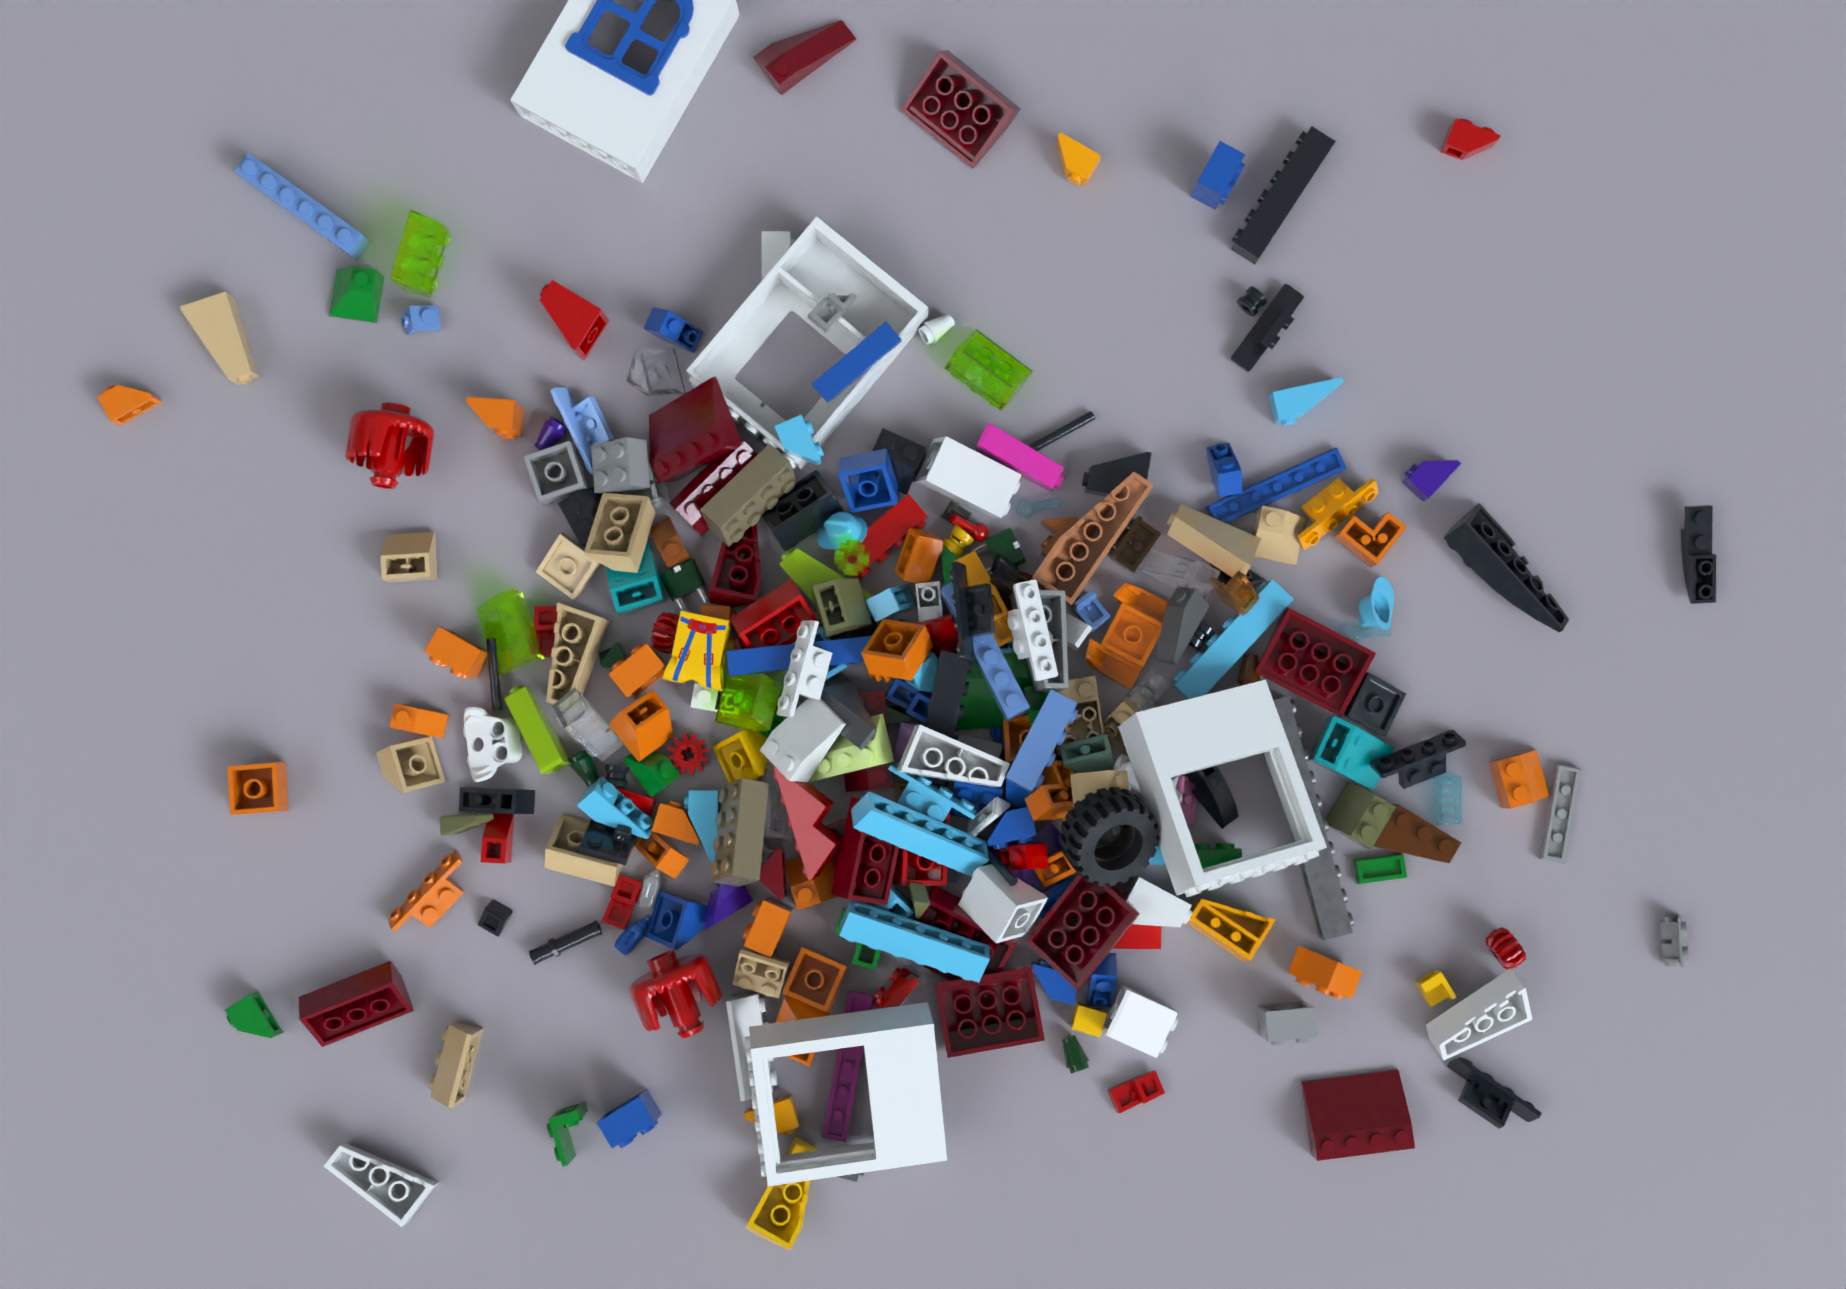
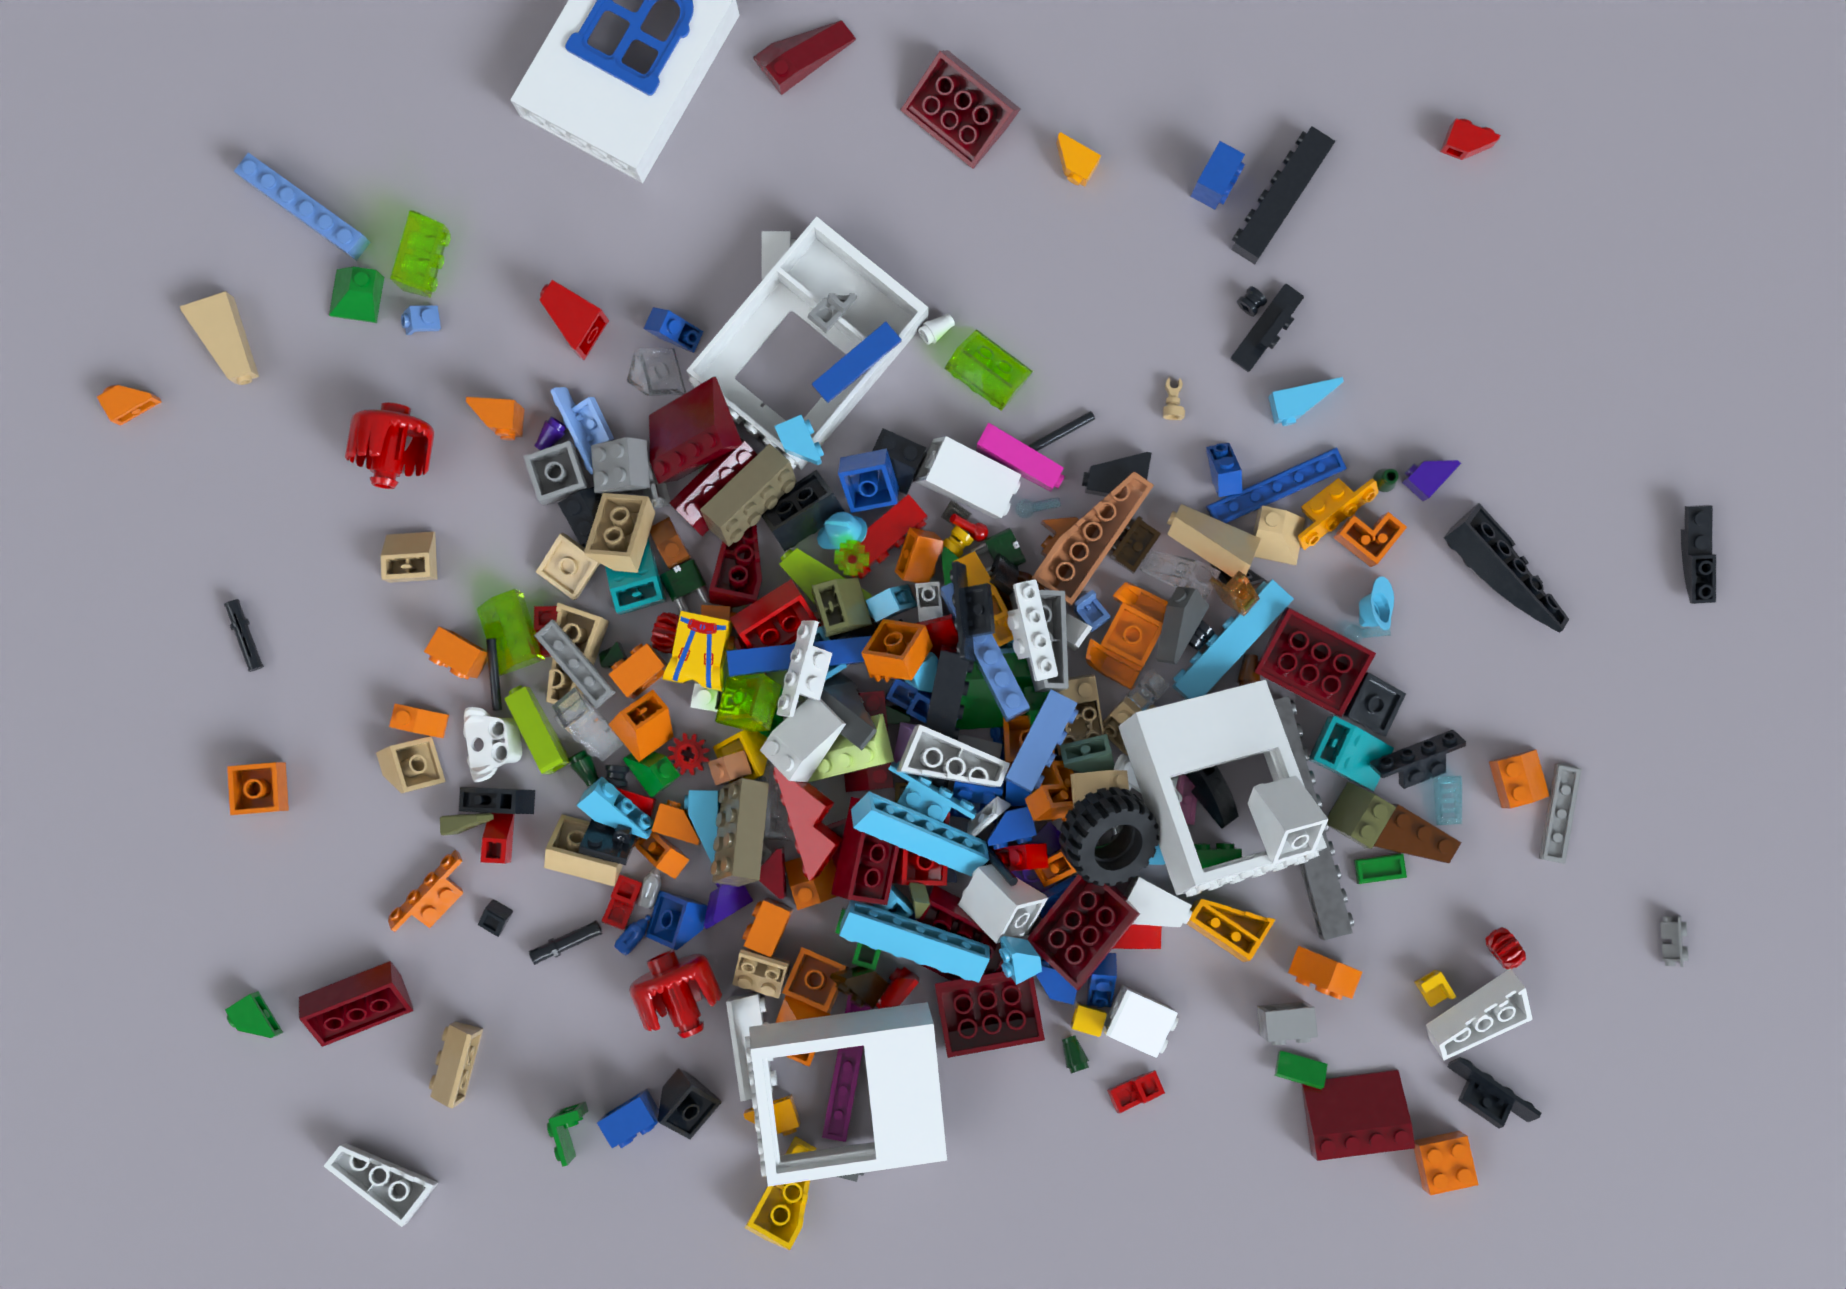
none -> black pin [224,599,264,672]
none -> light grey tile [534,619,616,708]
none -> black slope [657,1068,722,1140]
none -> nougat slope [708,750,752,786]
none -> dark brown slope [830,966,889,1009]
none -> medium azure slope [999,936,1042,985]
none -> tan piece [1163,377,1185,420]
none -> white slope [1248,776,1328,864]
none -> green tile [1274,1051,1328,1089]
none -> dark green cone [1373,469,1399,492]
none -> orange brick [1414,1131,1479,1196]

